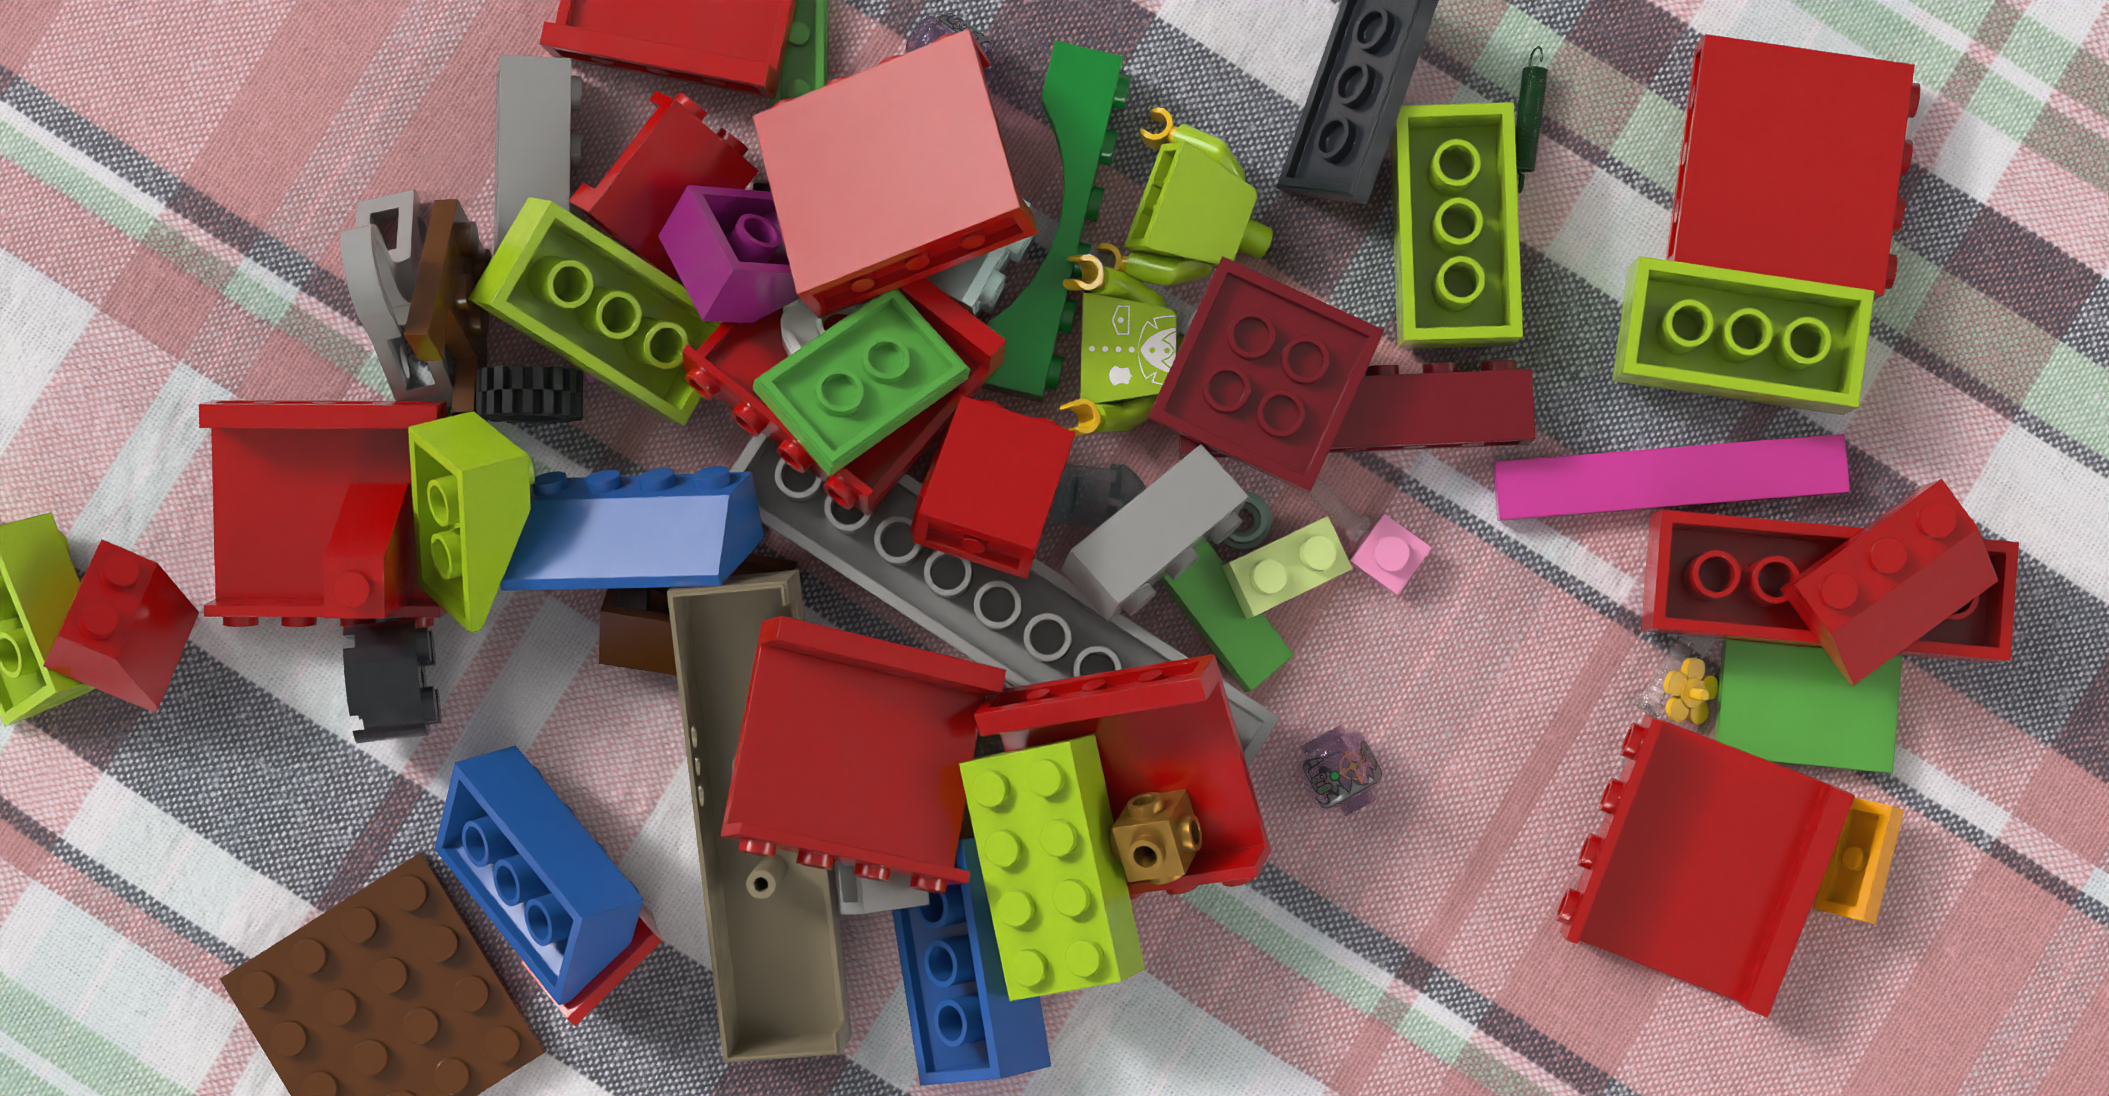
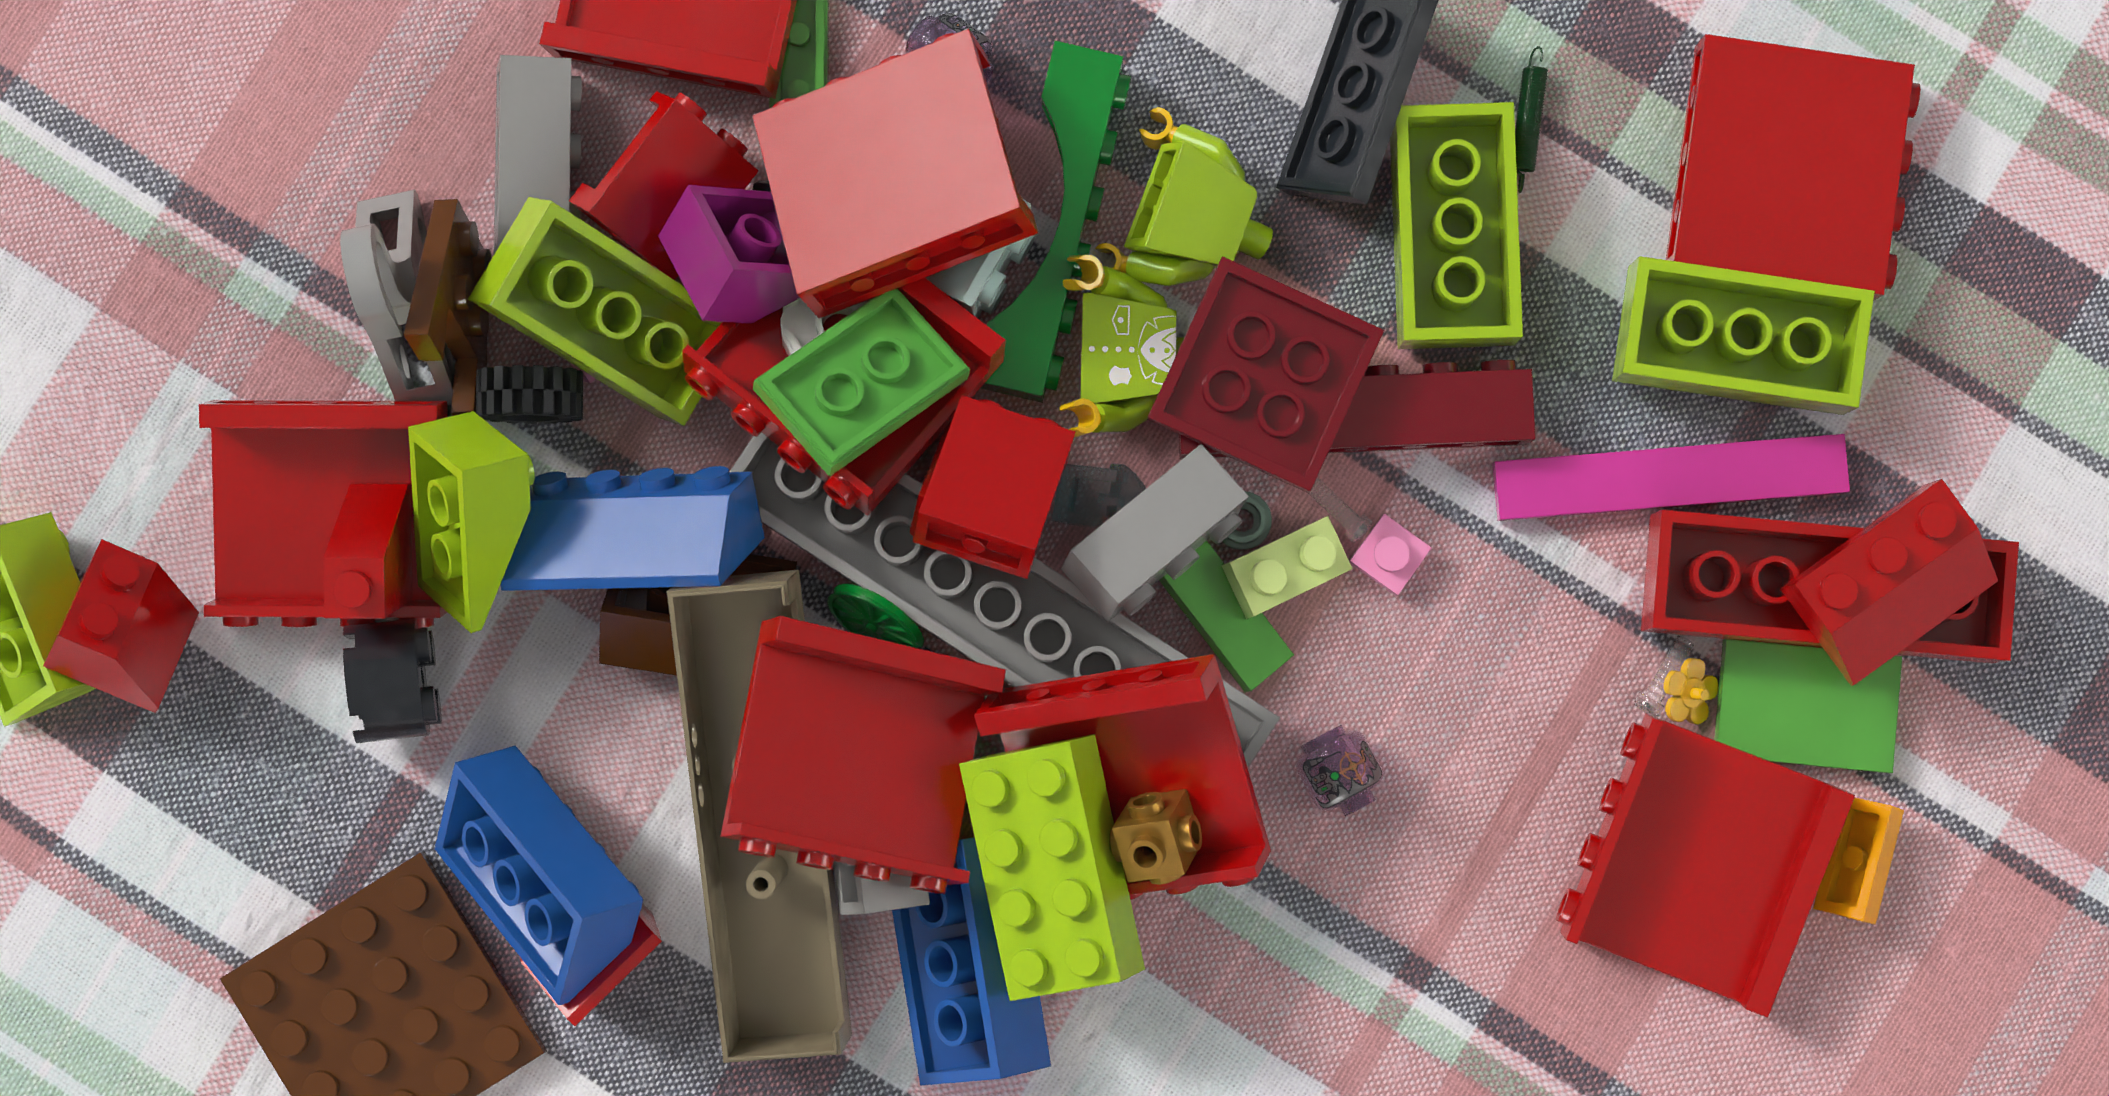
none -> green wheel [827,584,924,649]

